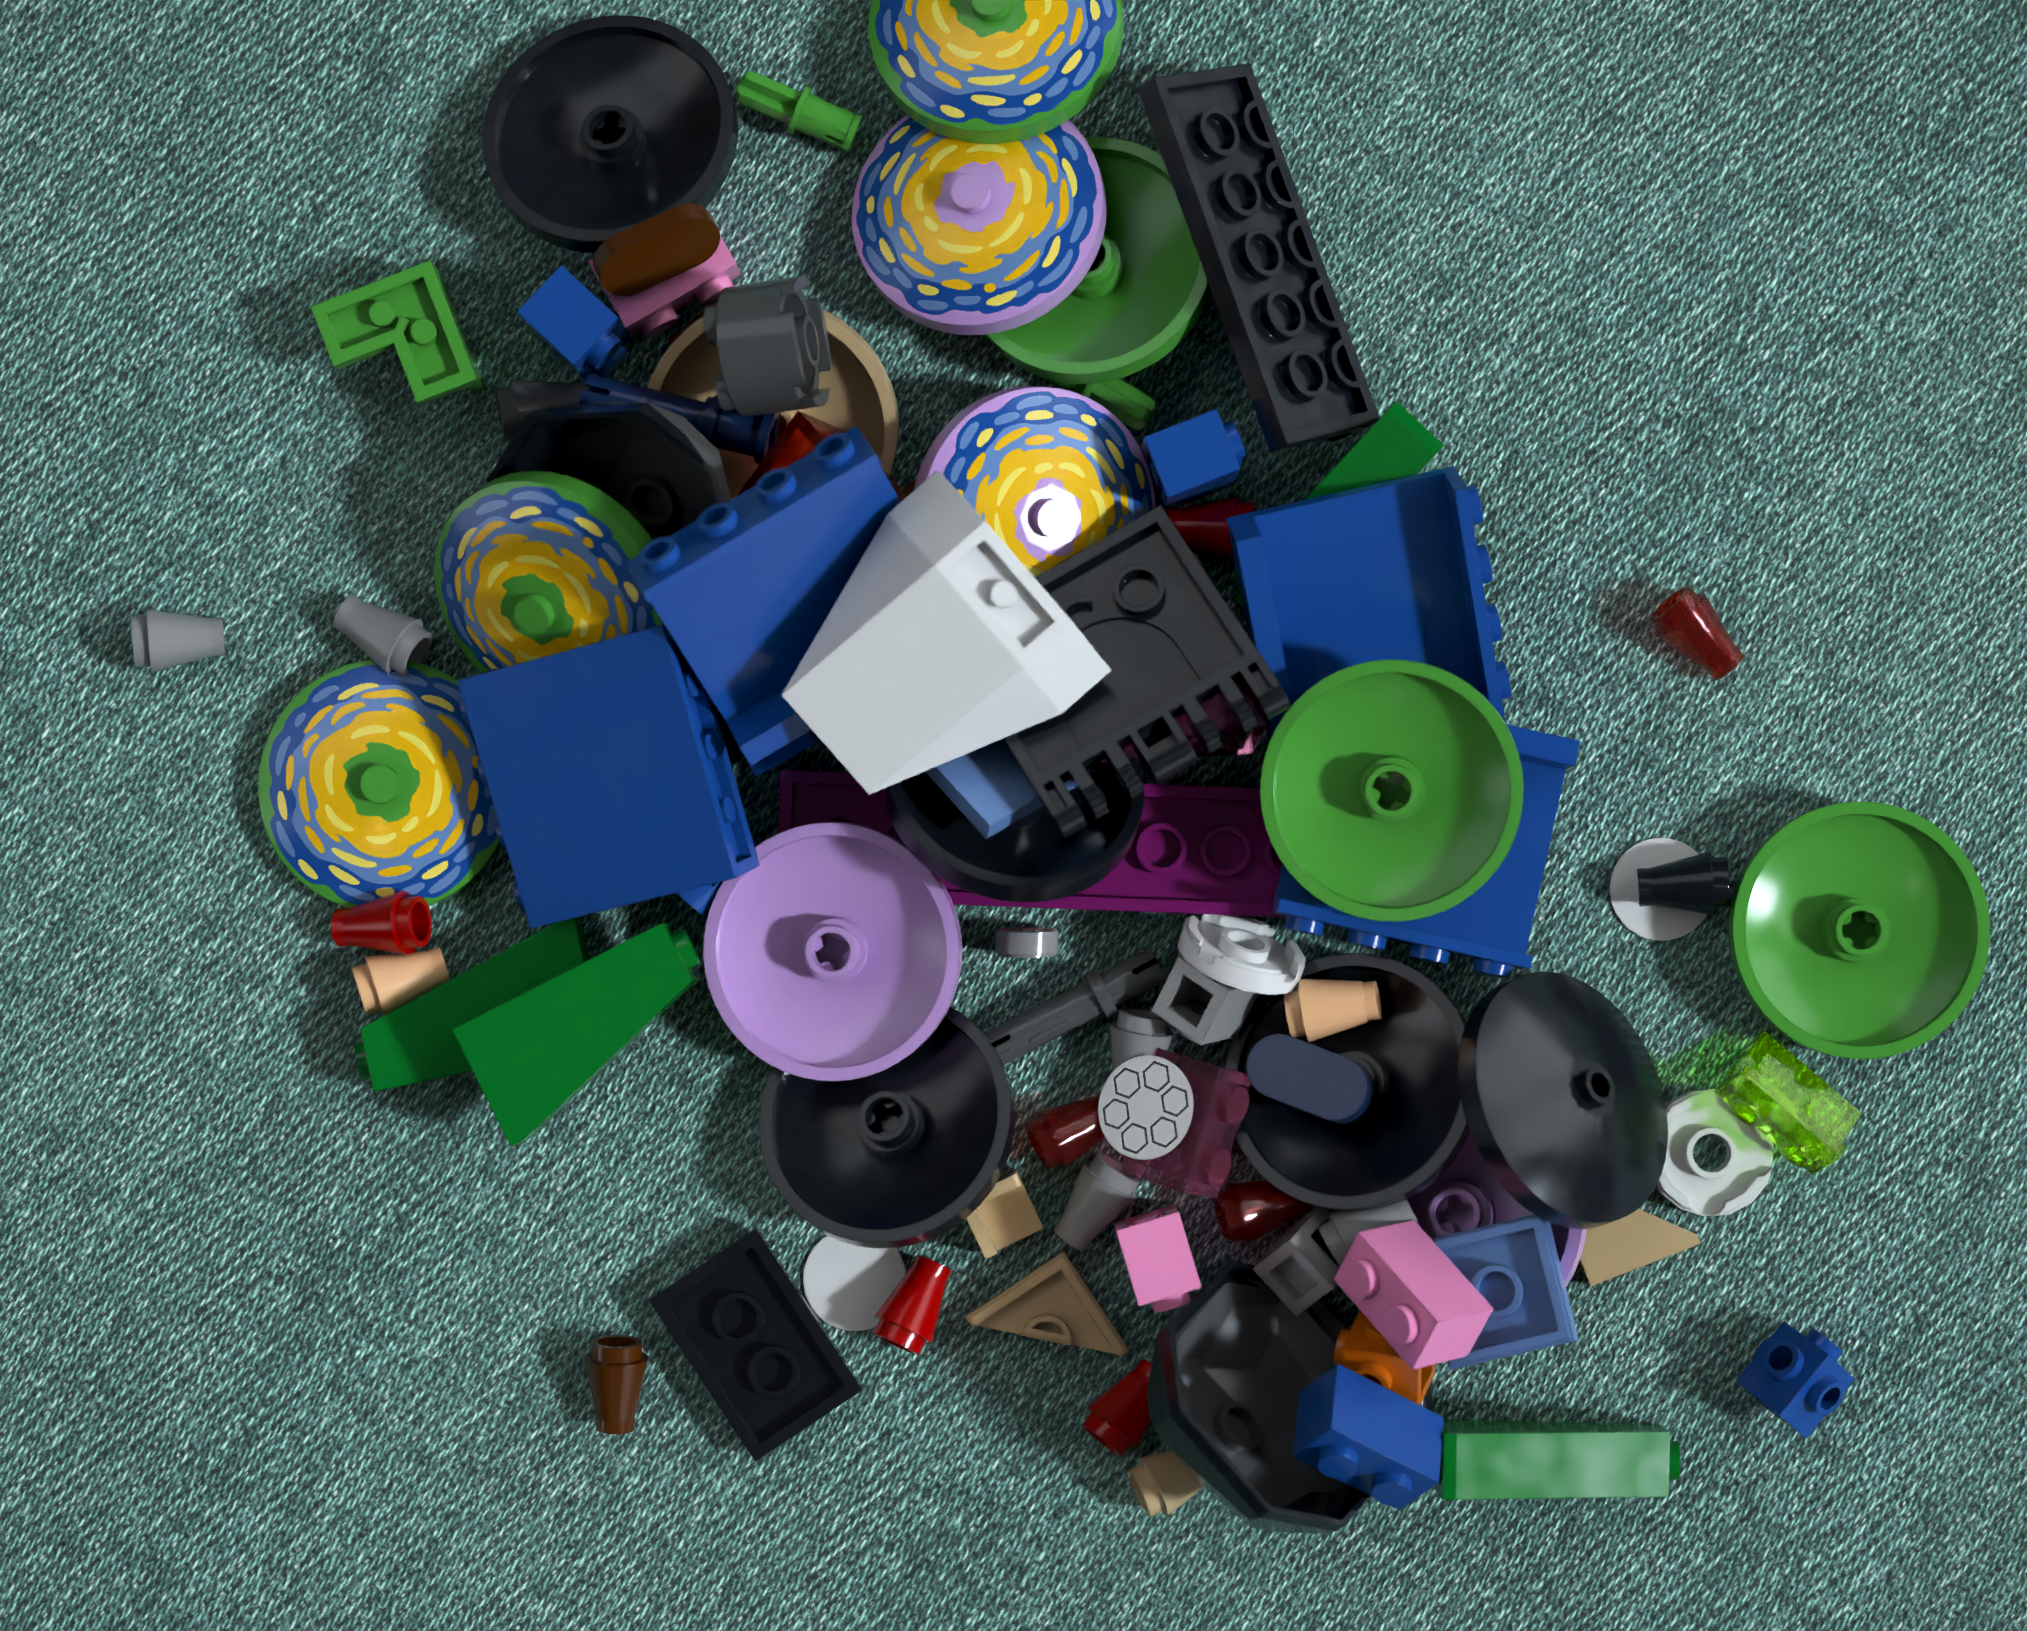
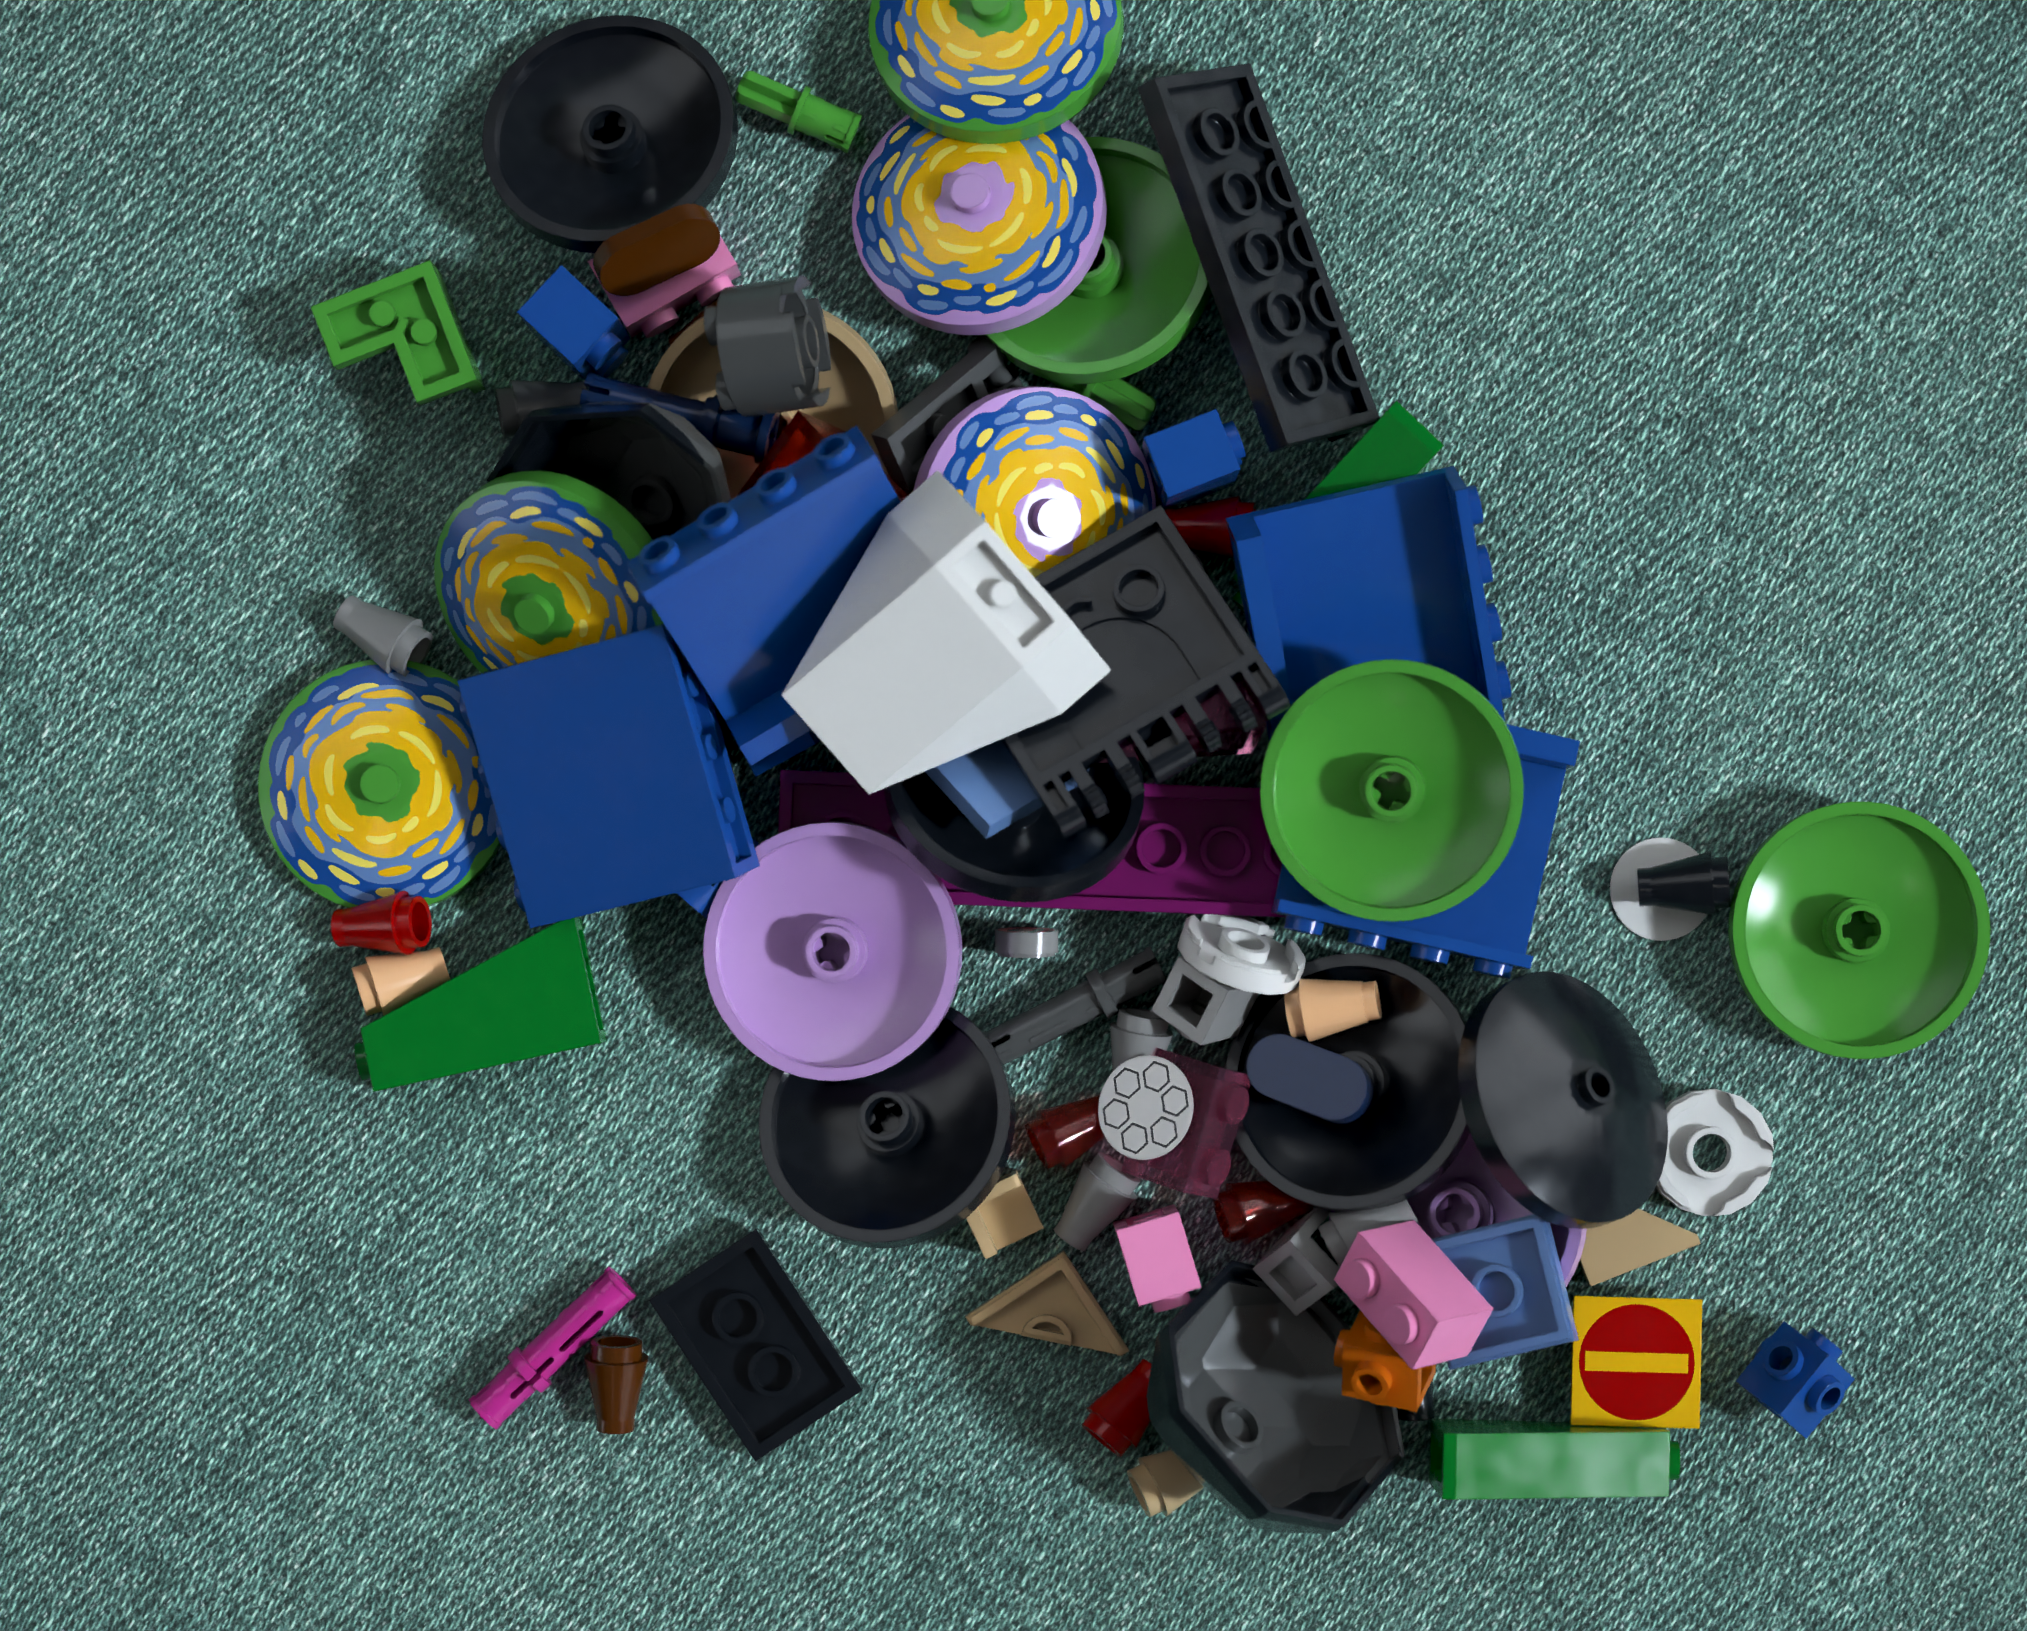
light grey cone [131,609,225,673] -> none
green slope [452,922,700,1147] -> none
white sticker [803,1236,906,1331] -> none
red cone [873,1255,951,1356] -> none
blue brick [1292,1363,1444,1510] -> none
clear red cone [1650,585,1744,680] -> none
clear neon green bracket [1714,1031,1862,1175] -> none
none -> dark pink pin [468,1266,637,1430]
none -> dark grey plate [871,335,1023,491]
none -> piece [1570,1295,1702,1429]

